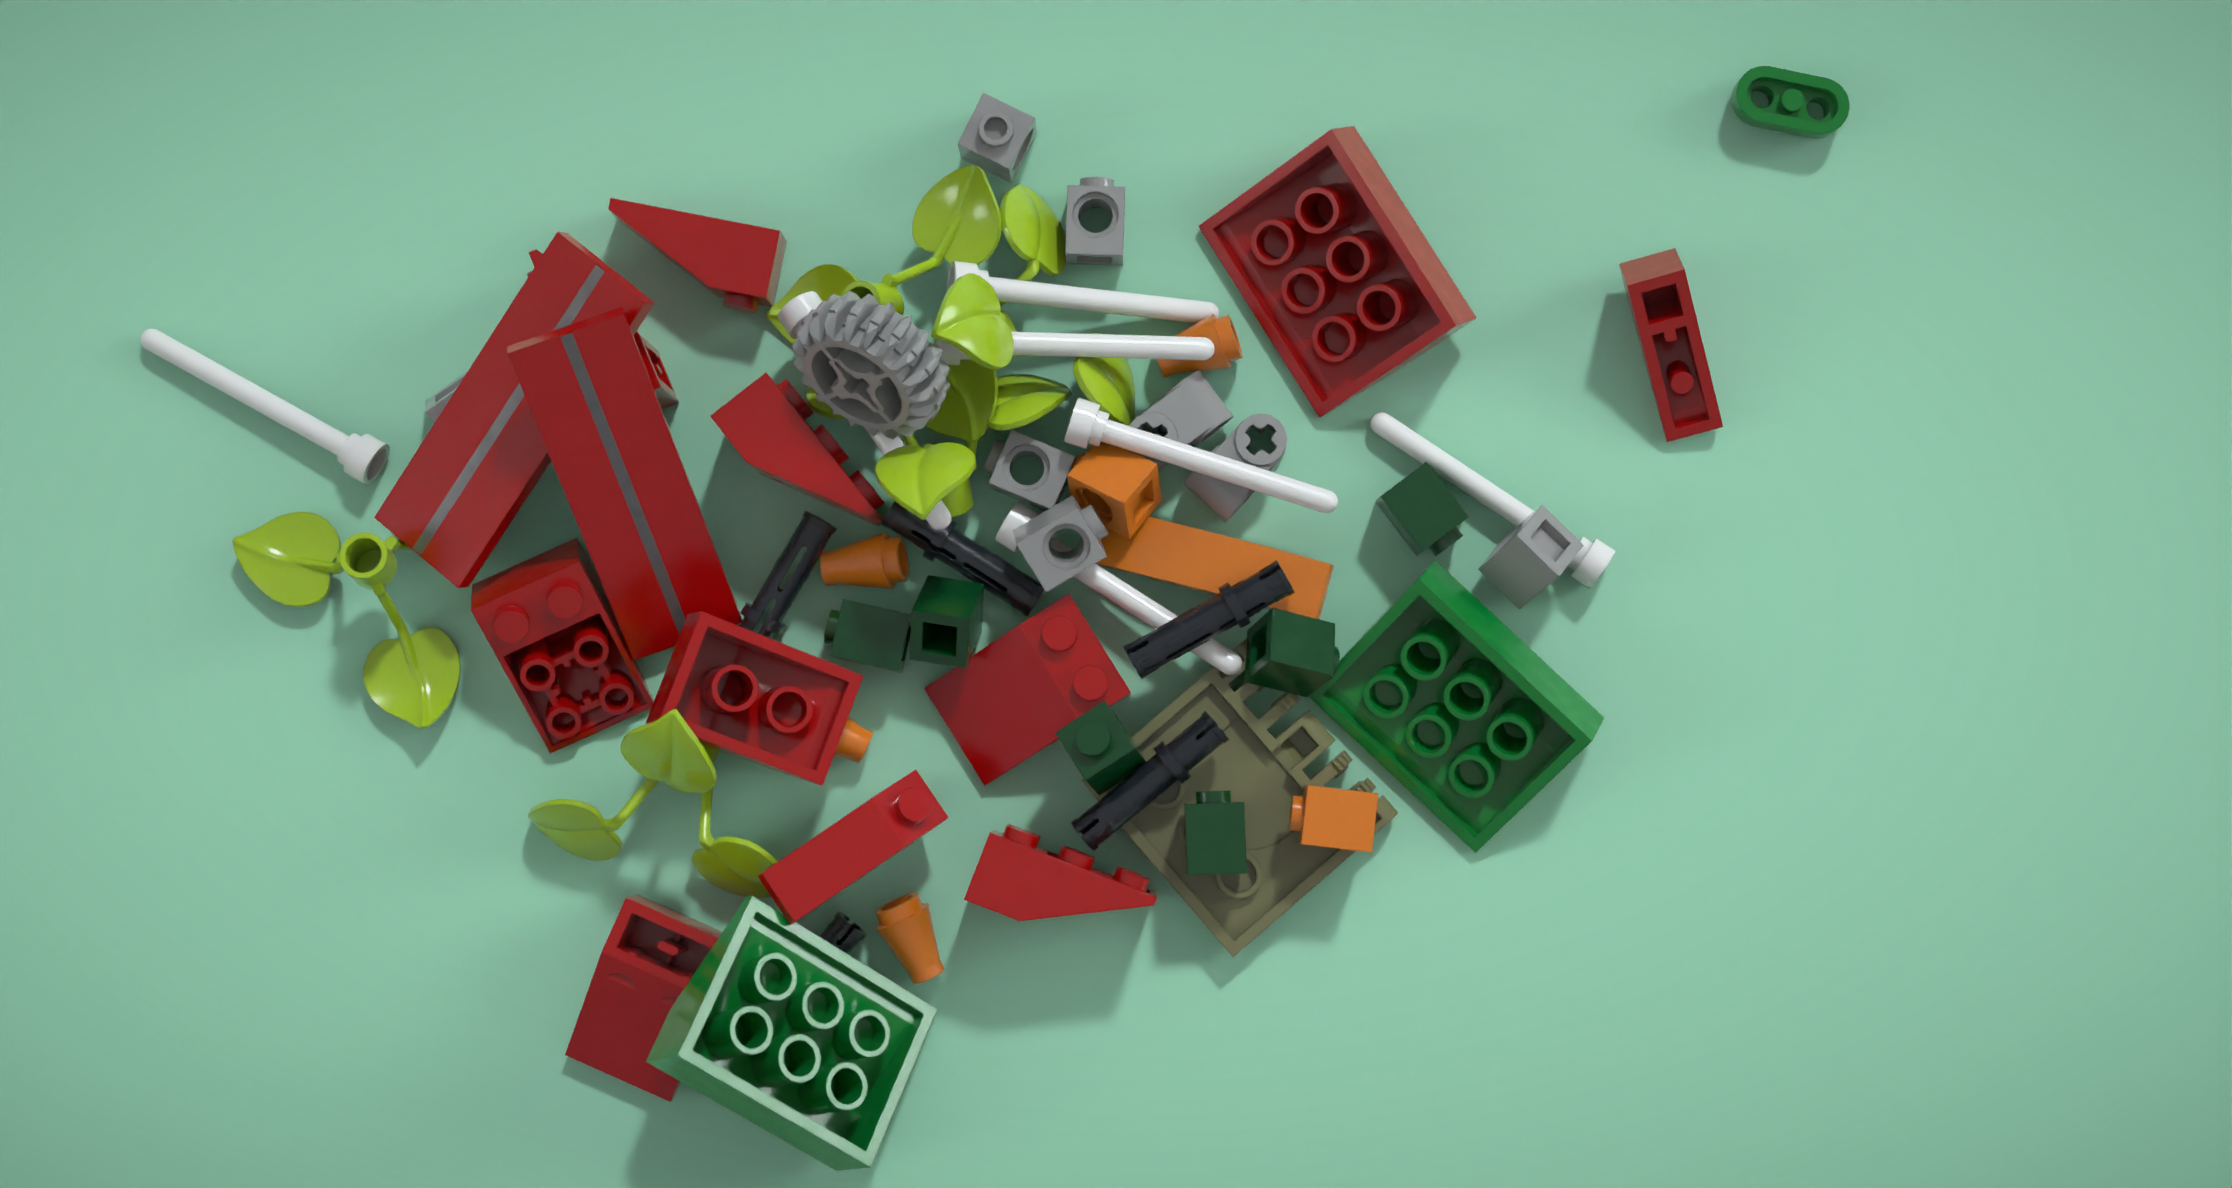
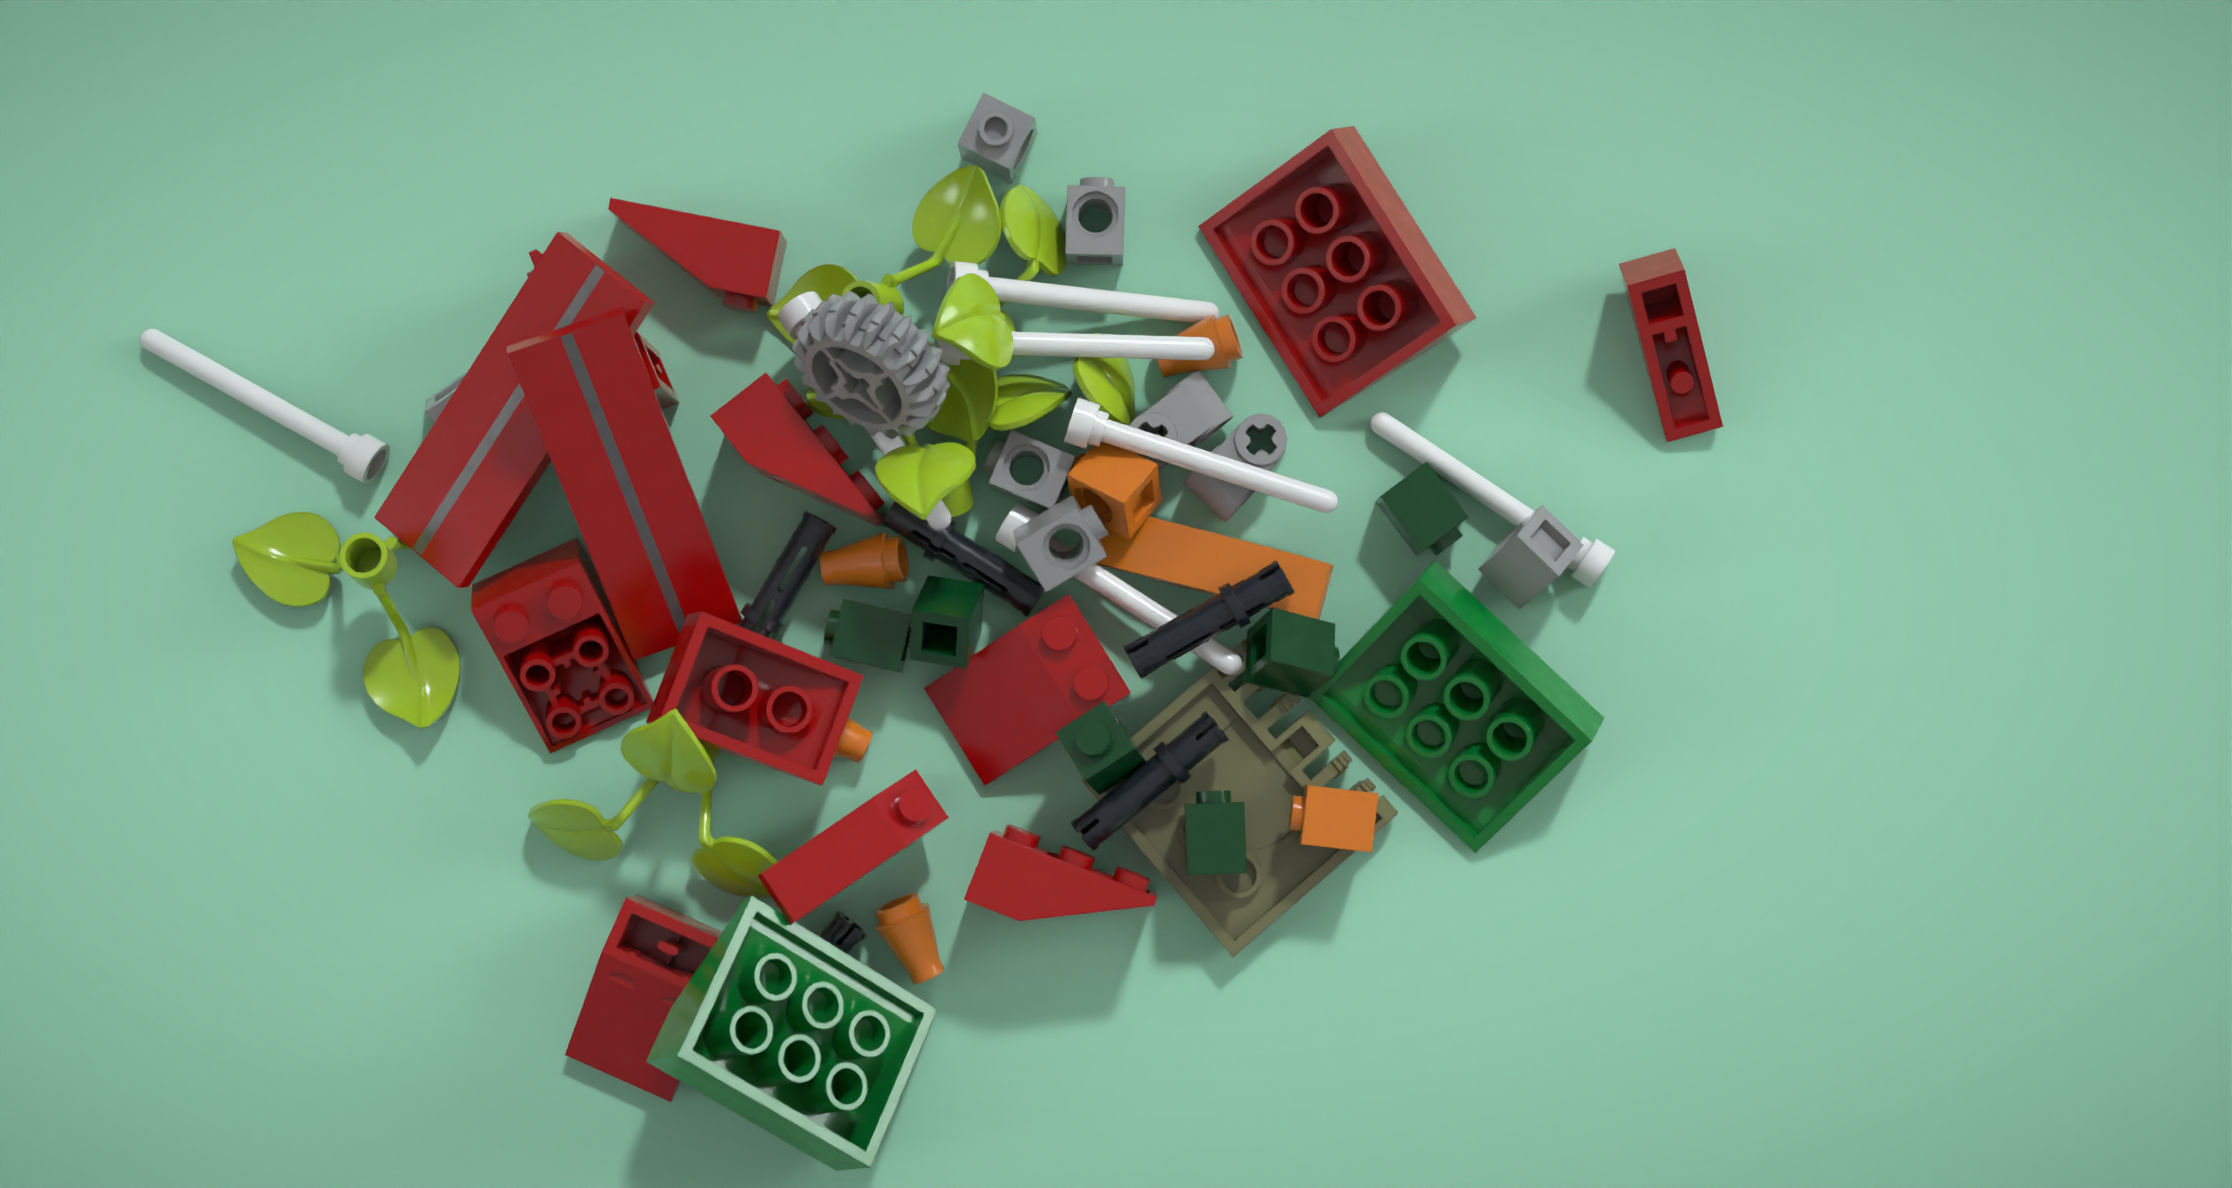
green plate [1731,66,1850,139] -> none

